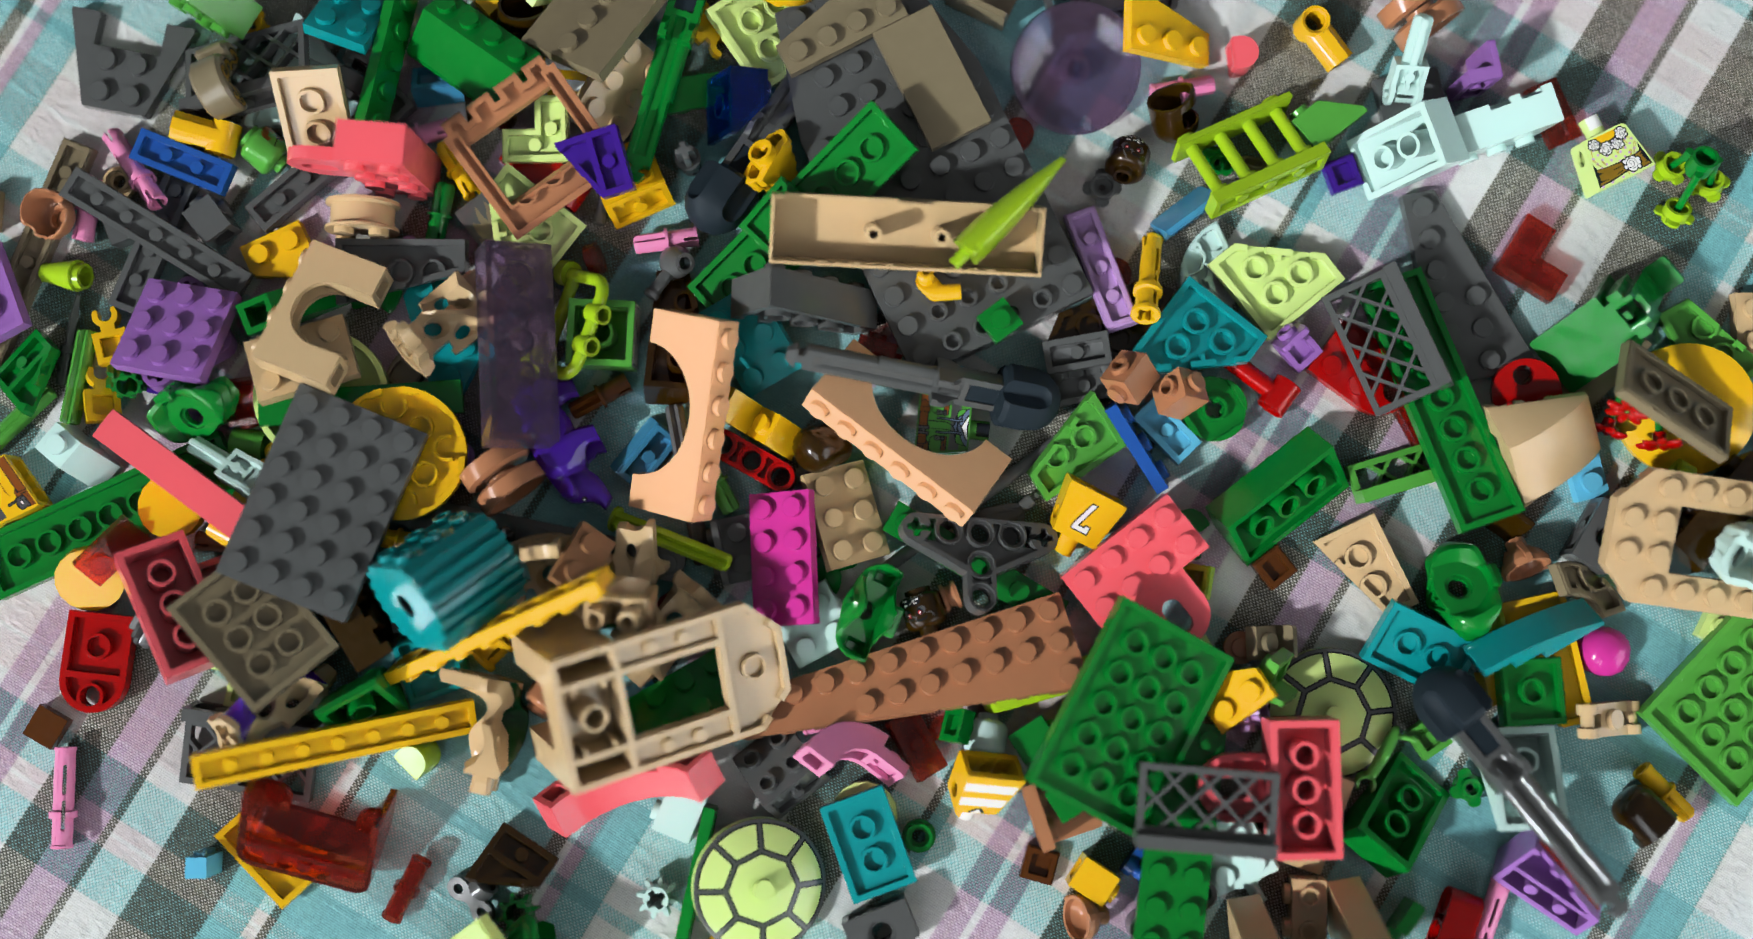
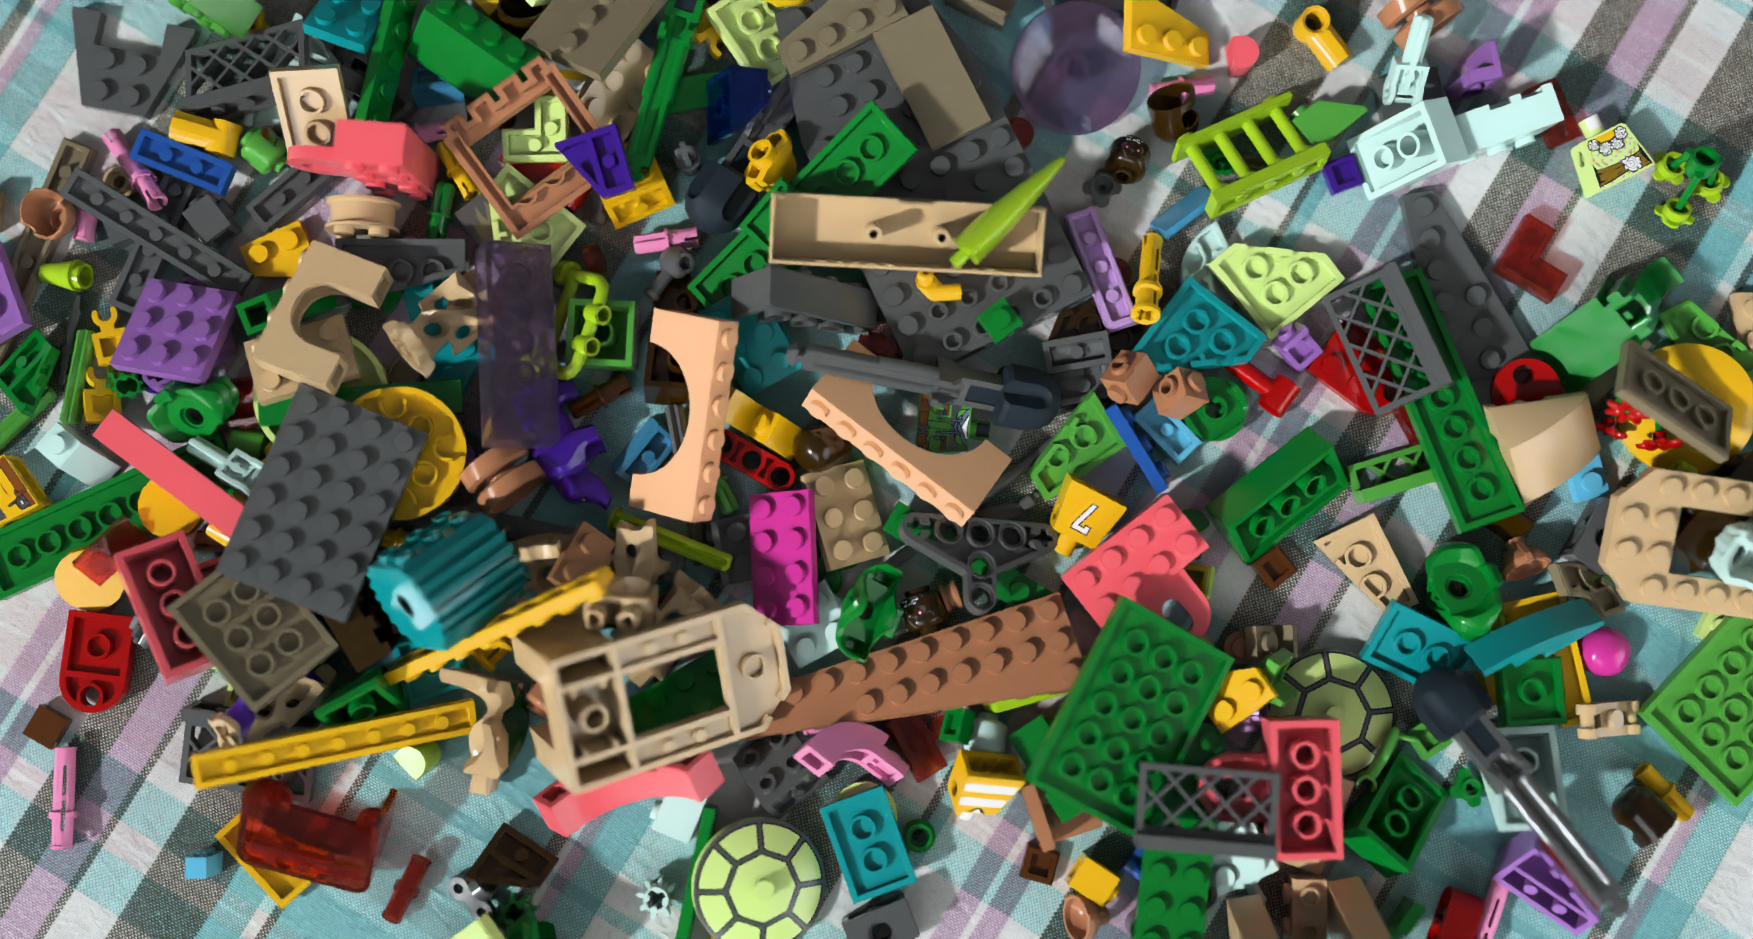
dark tan animal [189,40,247,120] -> none

